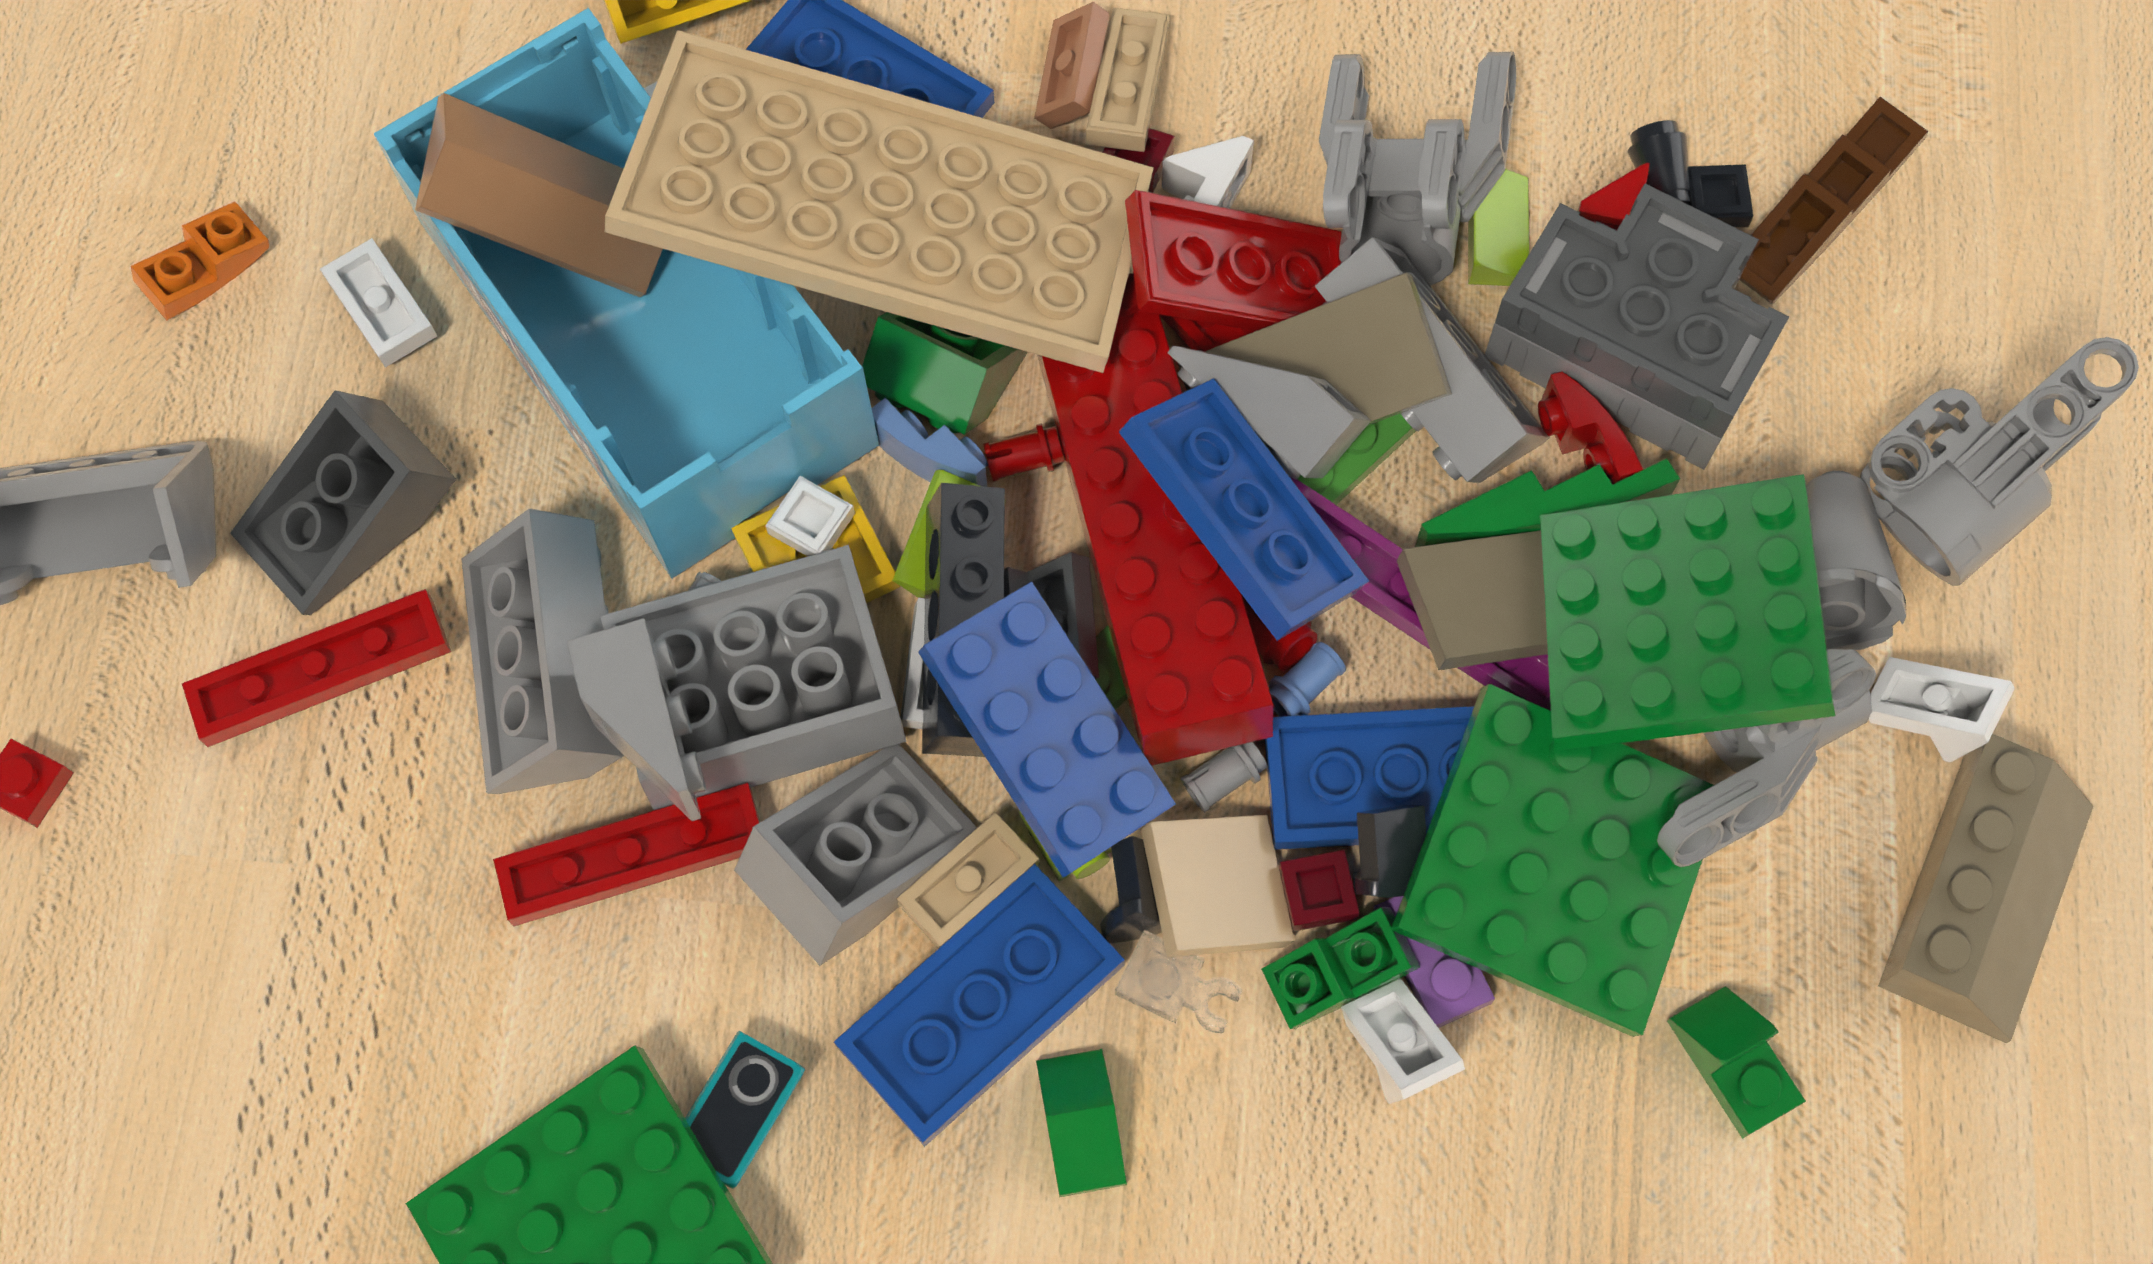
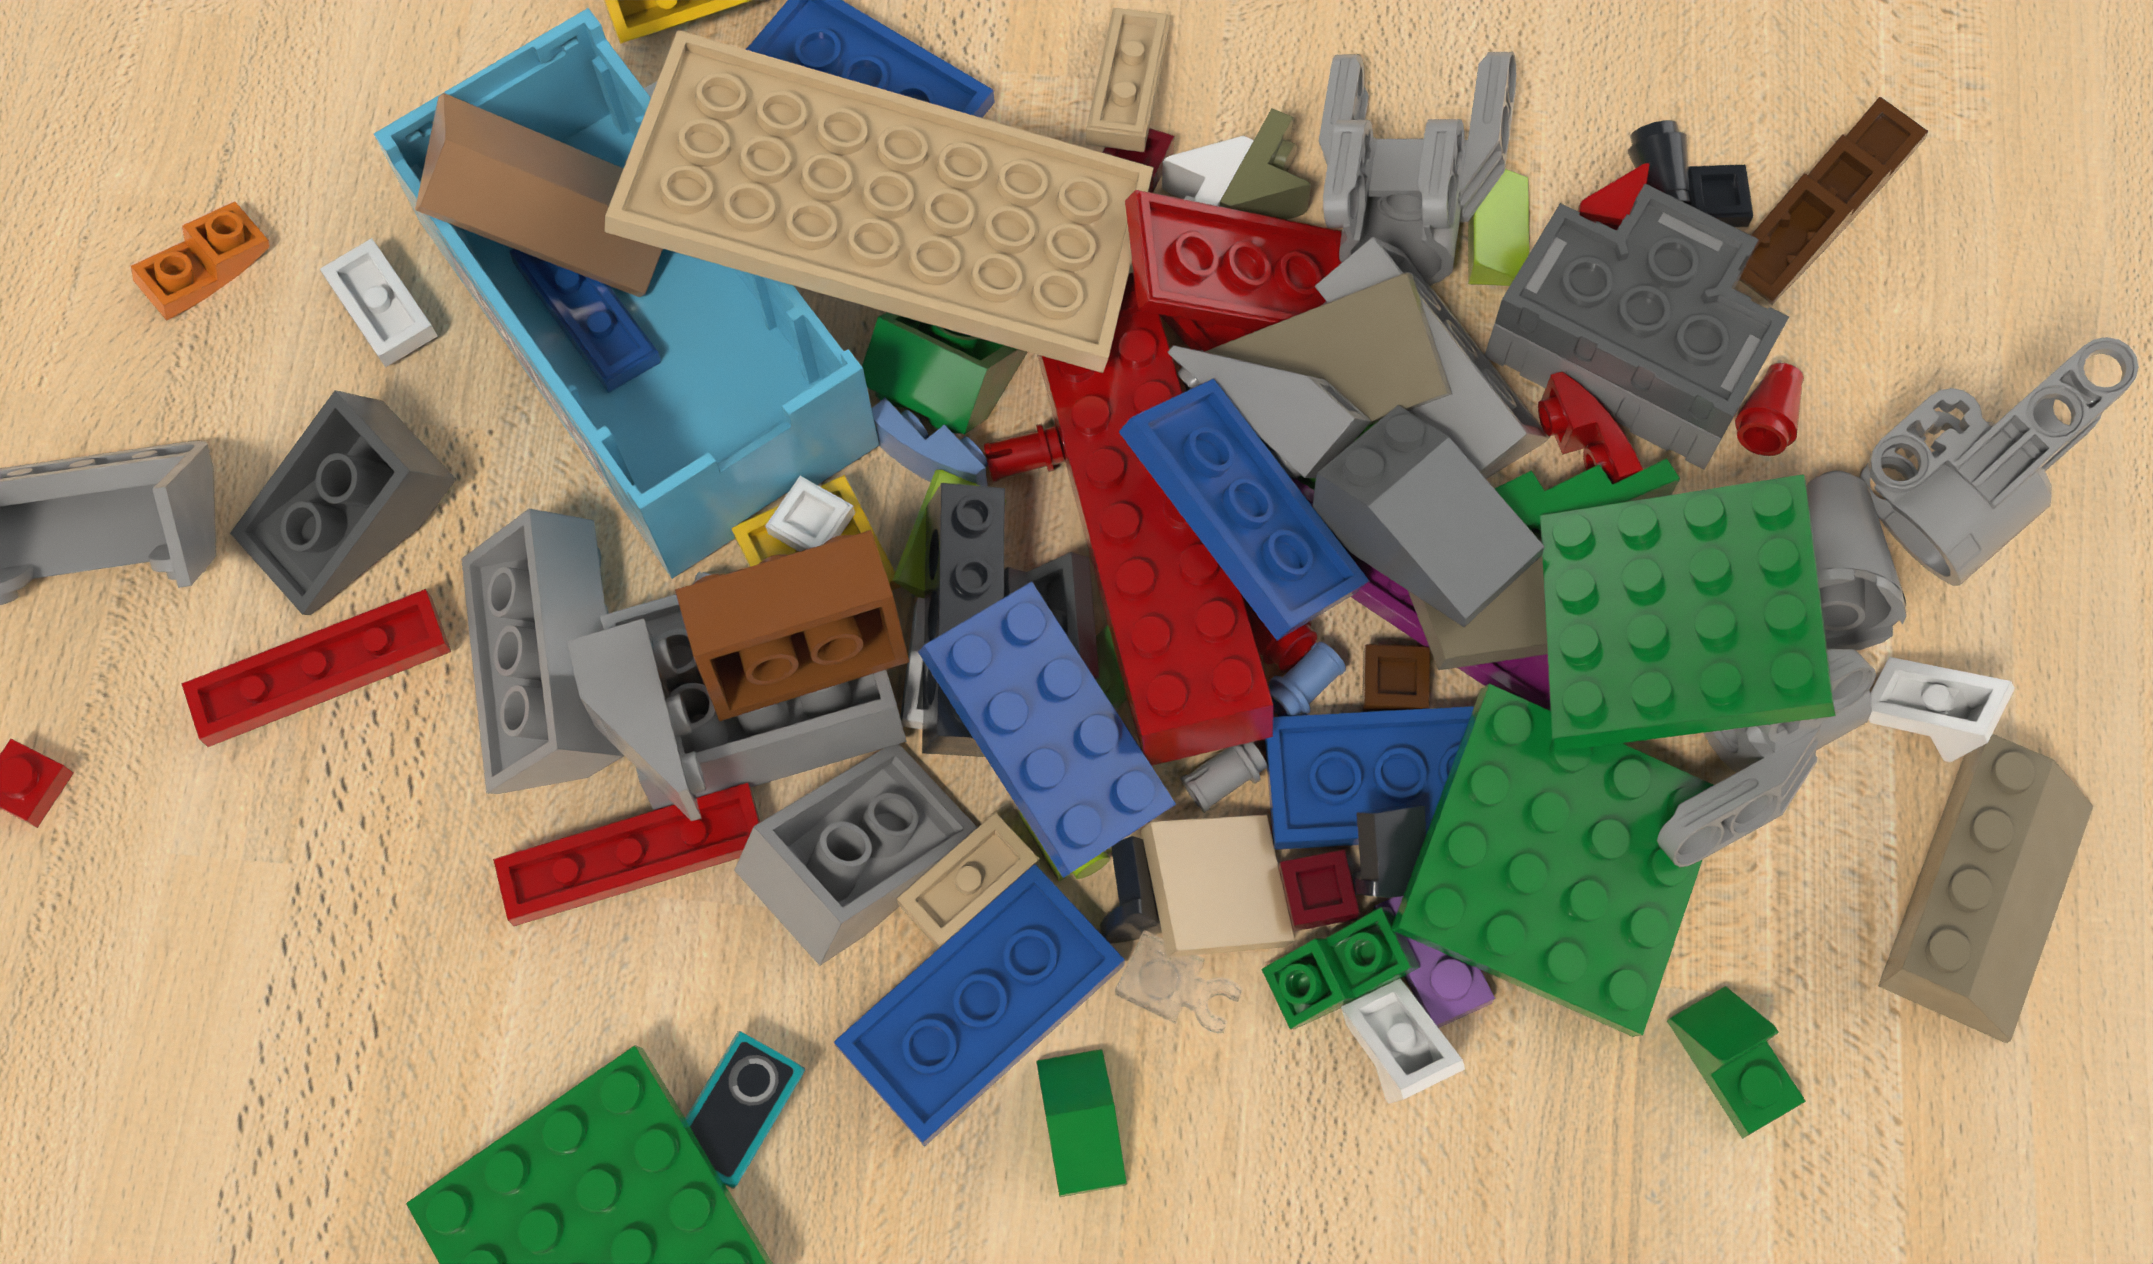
nougat plate [1034,2,1110,129] -> none
none -> blue tile [509,249,661,393]
none -> dark orange brick [675,530,909,721]
none -> olive slope [1219,108,1311,220]
none -> slope [1313,405,1544,627]
none -> reddish brown plate [1362,644,1430,712]
none -> red cone [1735,363,1804,456]

